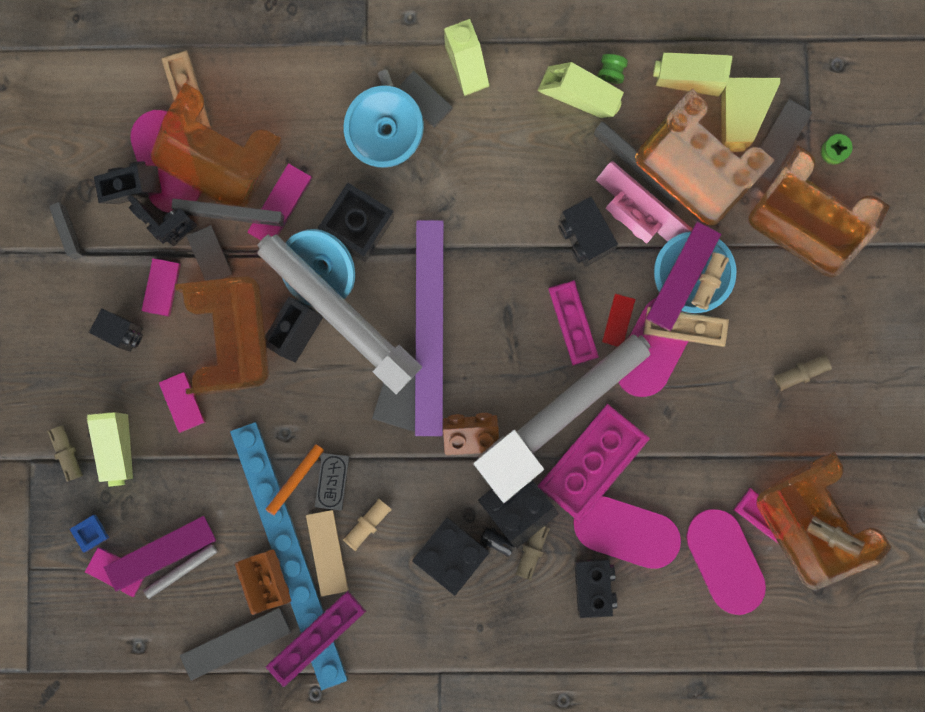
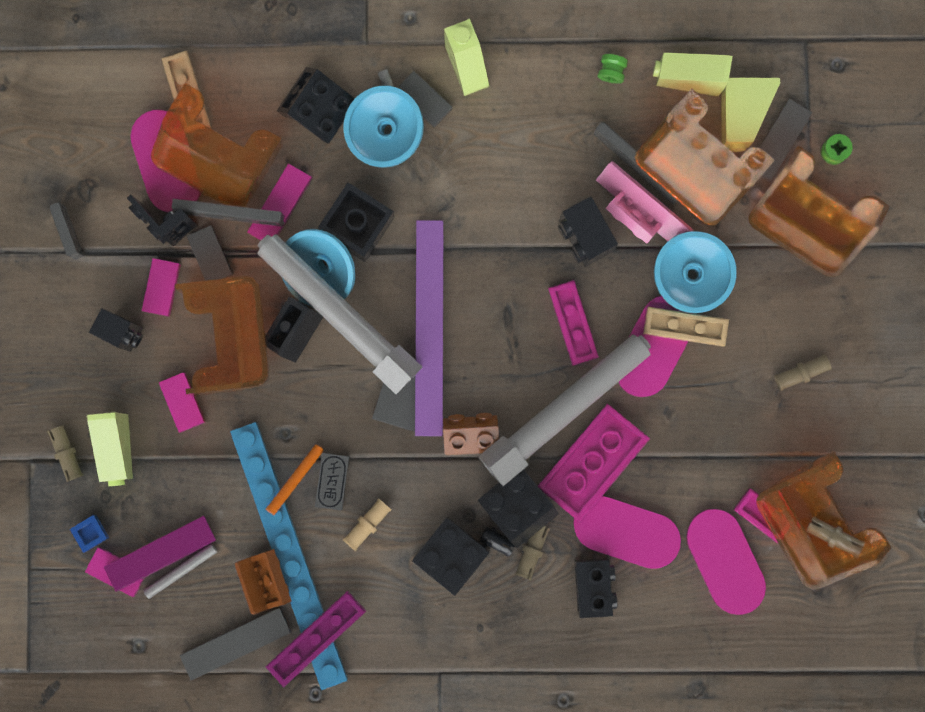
black brick [94,161,162,204] -> none
tan tile [306,510,349,596] -> none
white sticker [473,430,544,503] -> none
yellowish green slope [537,62,624,118] -> none
red sticker [602,294,636,347] -> none
magenta tile [645,221,722,332] -> none
tan pin [691,252,729,310] -> none
none -> black bracket [277,67,355,144]

